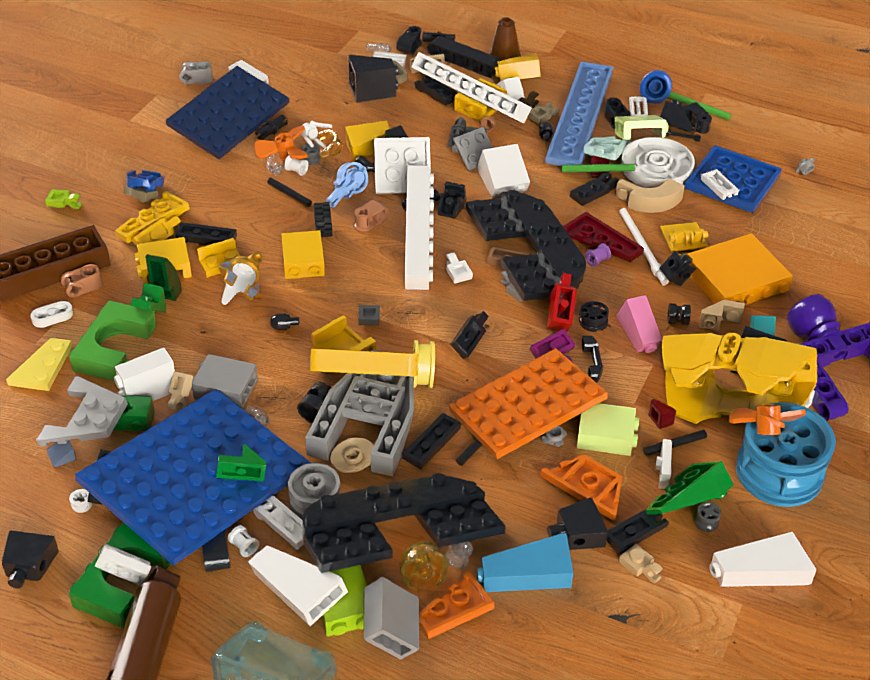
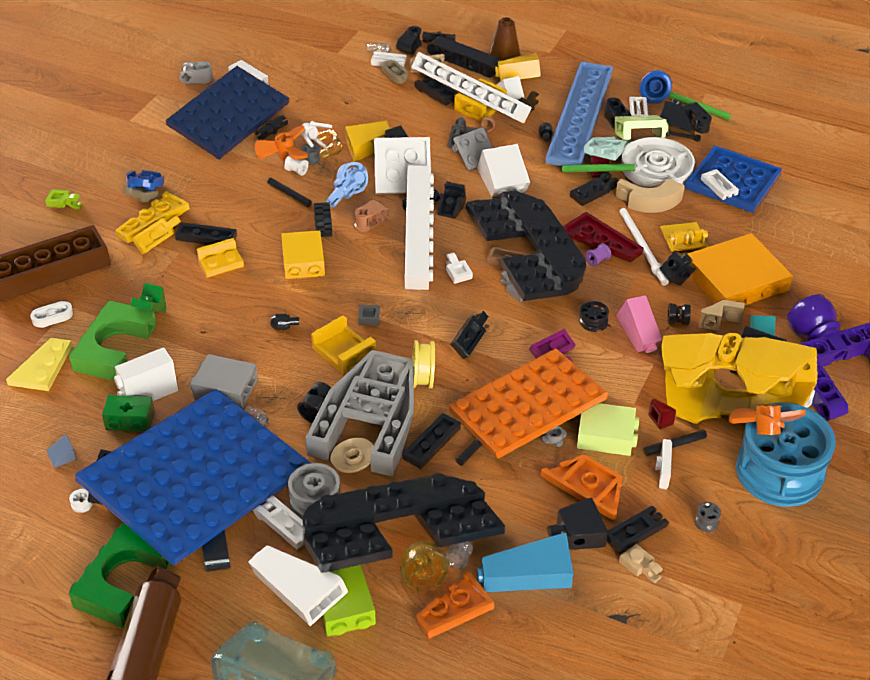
black torso [2,530,59,589] -> none
light grey wing [36,376,128,447] -> none
nougat piece [61,264,103,297] -> none
white bracket [94,544,151,585] -> none
yellow panel [134,237,192,284] -> none
dark green slope [145,254,182,301] -> none
tan plate [168,372,193,411] -> none
green slope [216,444,266,481] -> none
piece [219,252,263,305] -> none
white bush [228,525,259,557] -> none
clear arm [266,155,283,175] -> none
yellow beam [310,348,419,376] -> none
black slope [348,55,398,103] -> none
black arm [355,156,375,172] -> none
light grey brick [364,577,419,659] -> none
dark tan plate [527,102,559,125] -> none
red hinge [546,273,577,332] -> none
black bar [582,336,603,382] -> none
green wedge [645,461,734,514] -> none
white slope [710,532,817,586] -> none
light grey plate [796,158,815,175] -> none

